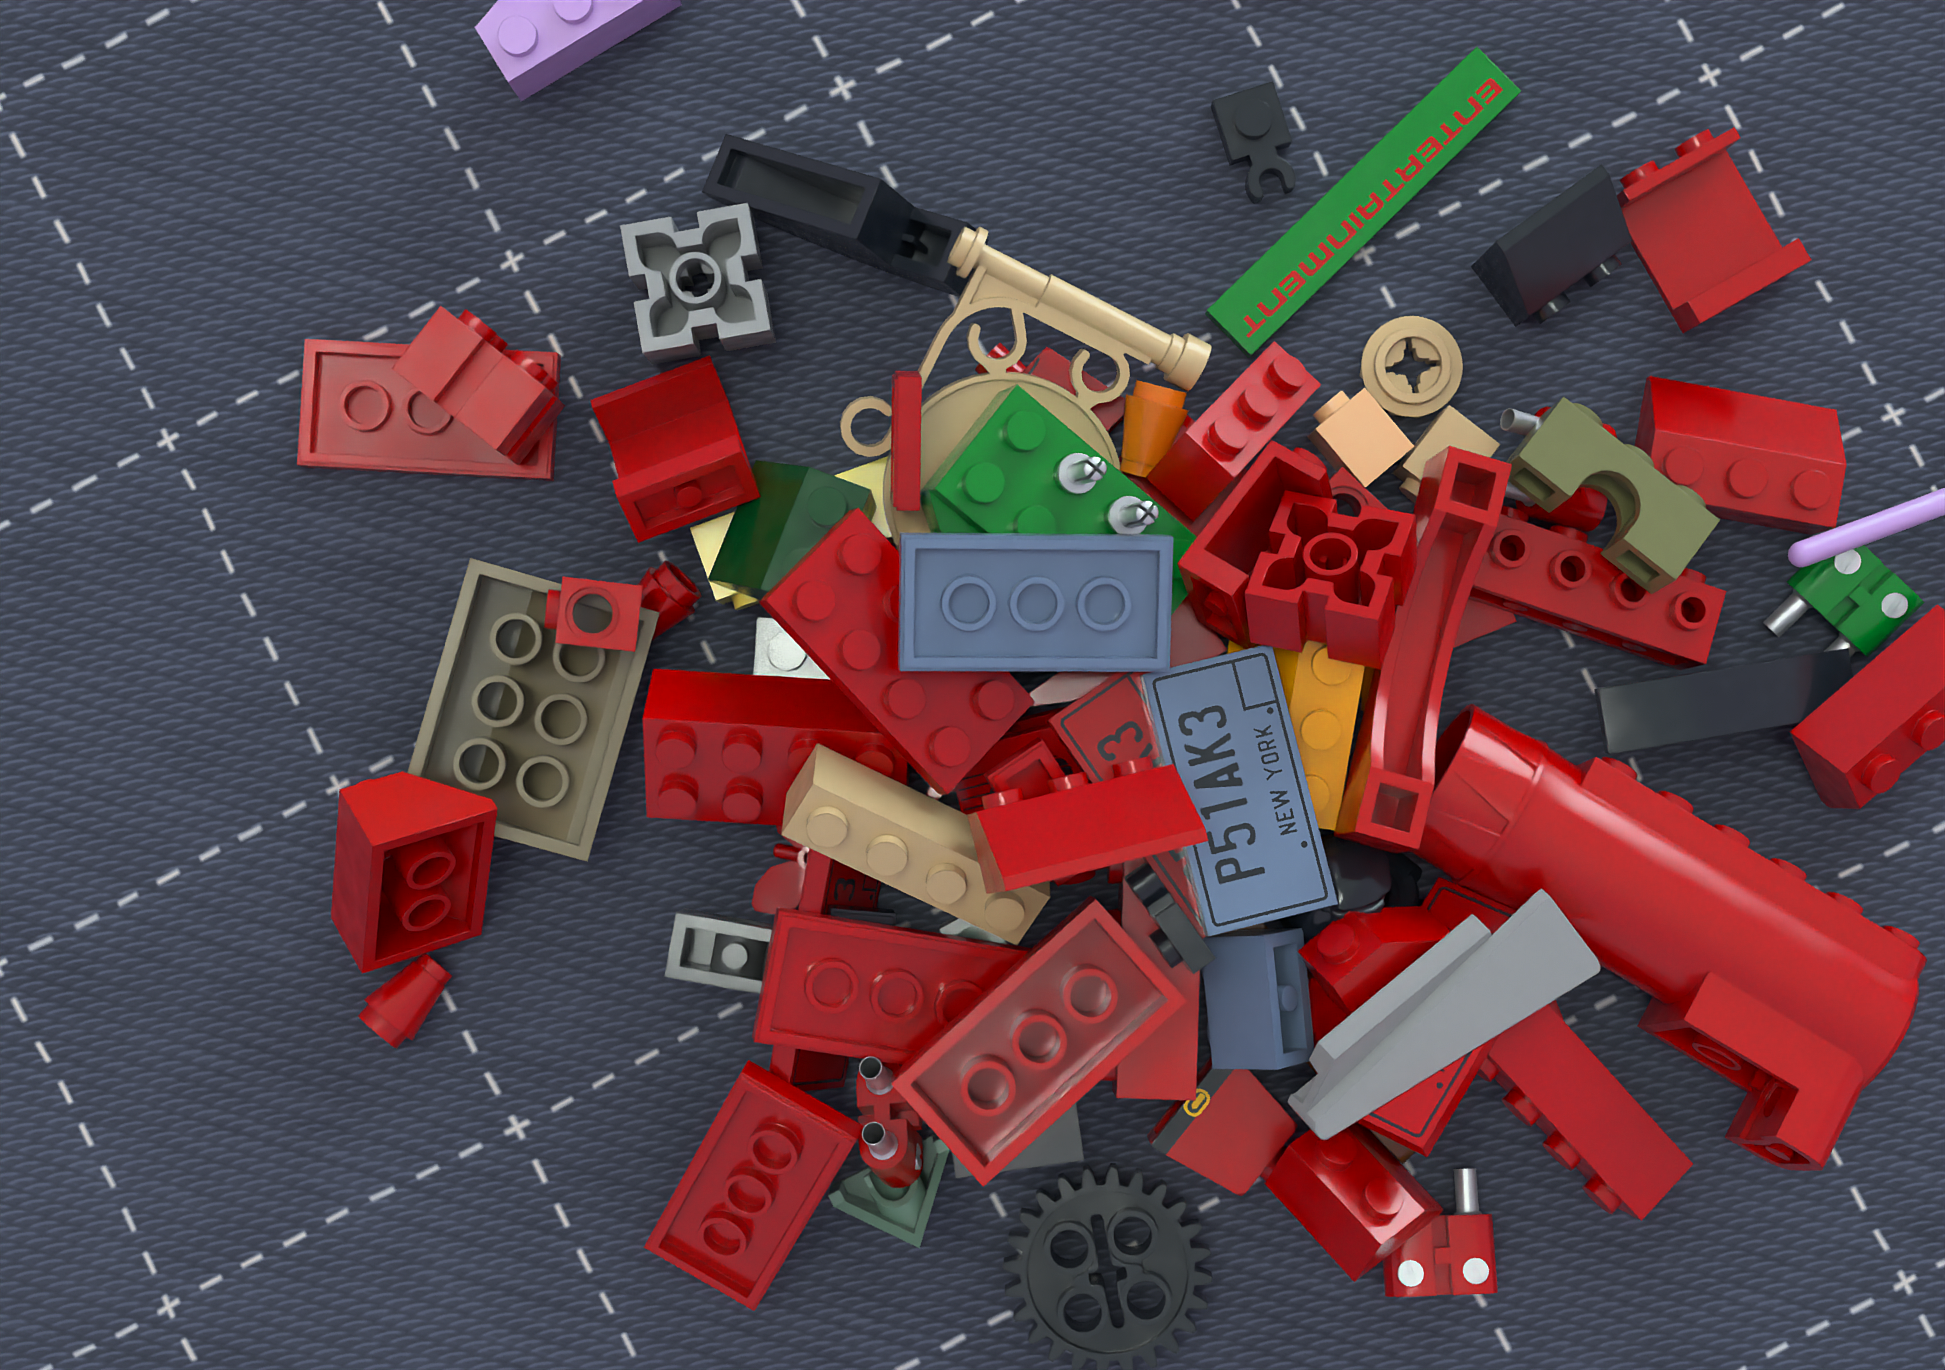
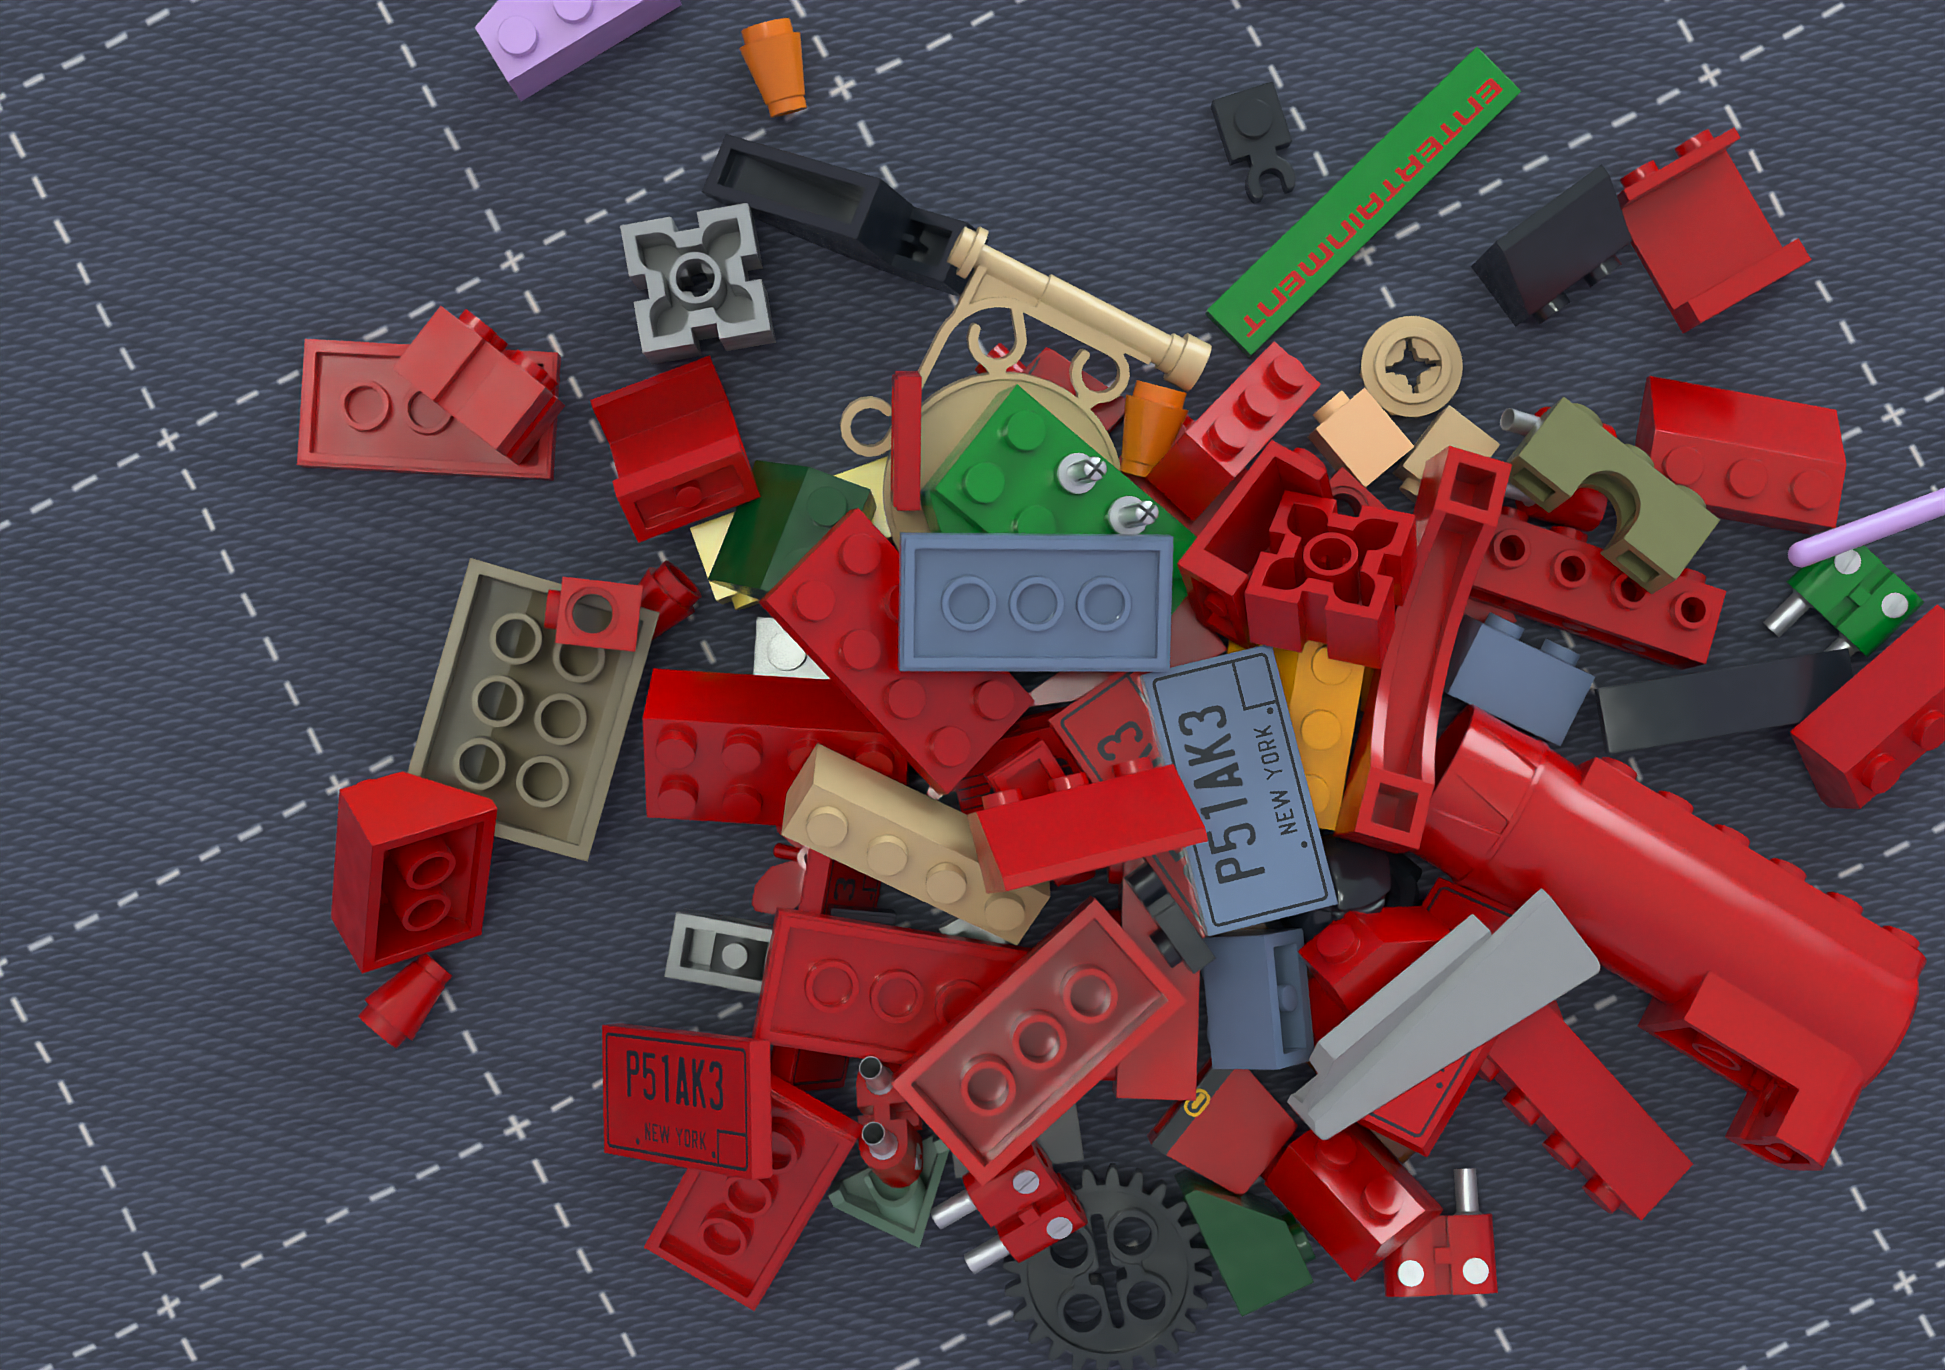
none -> red tile [602,1023,773,1180]
none -> orange cone [739,18,807,118]
none -> red piece [930,1140,1088,1274]
none -> dark green slope [1174,1170,1316,1317]
none -> sand blue brick [1443,612,1595,746]

